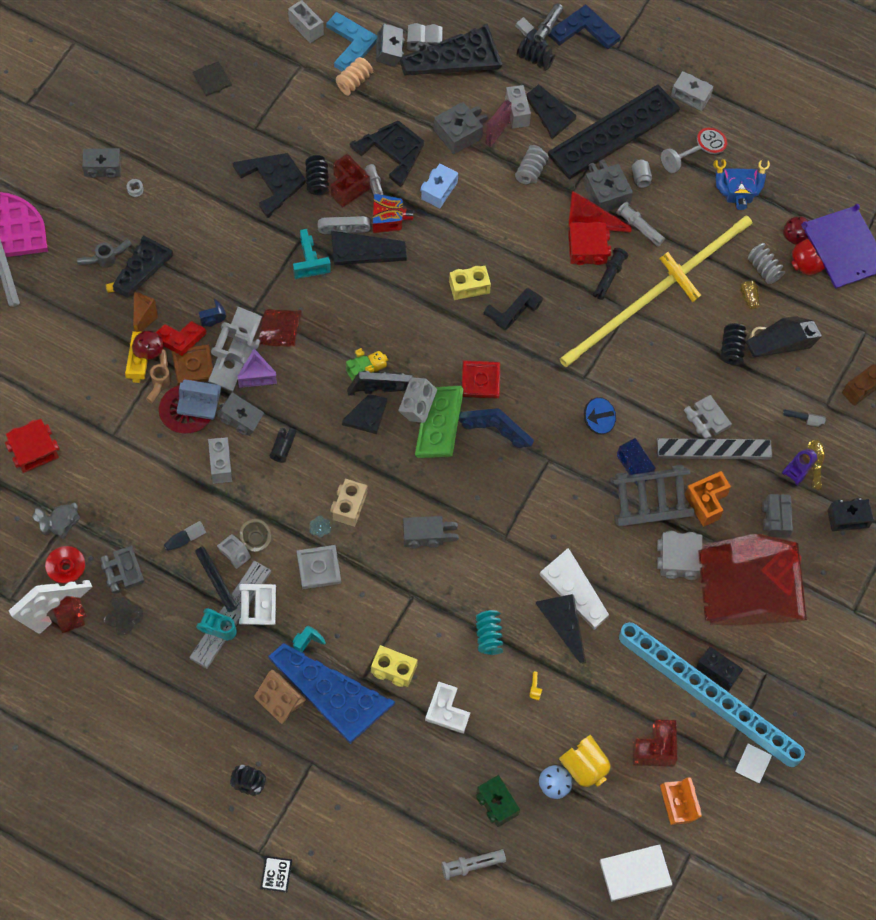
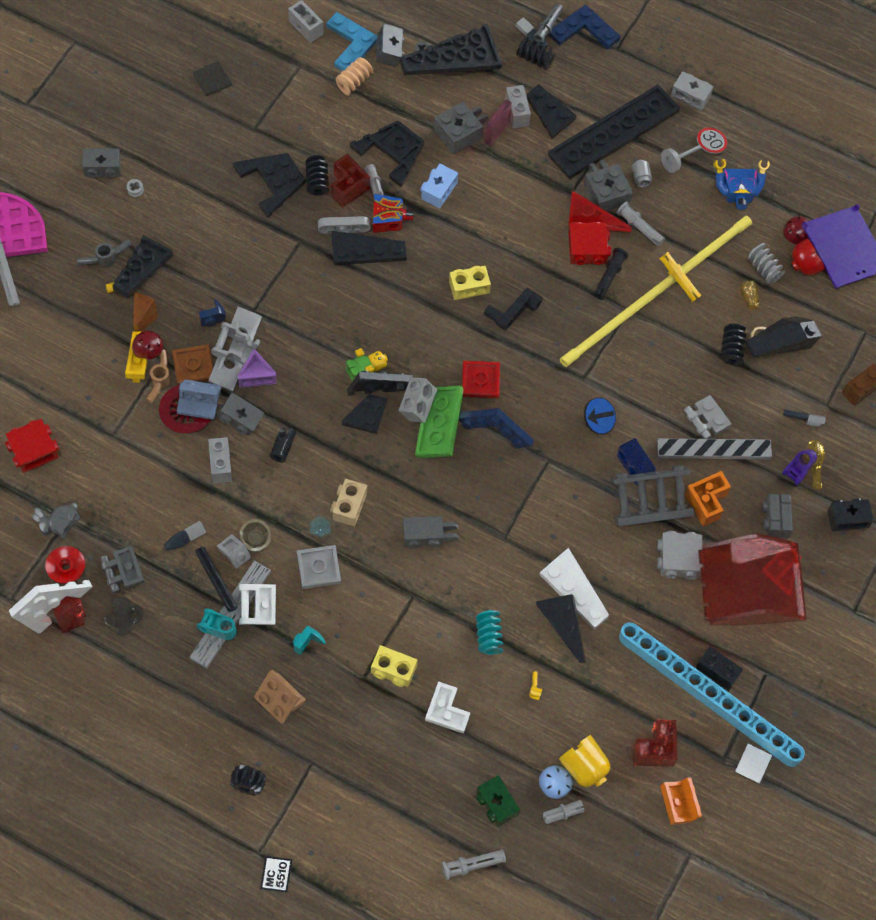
red plate [155,321,206,356] -> none
clear red slope [259,309,302,347] -> none
blue wing [268,643,395,744] -> none
teal bracket [293,229,331,279] -> none
light grey brick [407,23,443,51] -> none
light grey piece [515,145,549,184] -> none
white tile [600,845,672,902] -> none
none -> light grey axle [543,800,584,824]

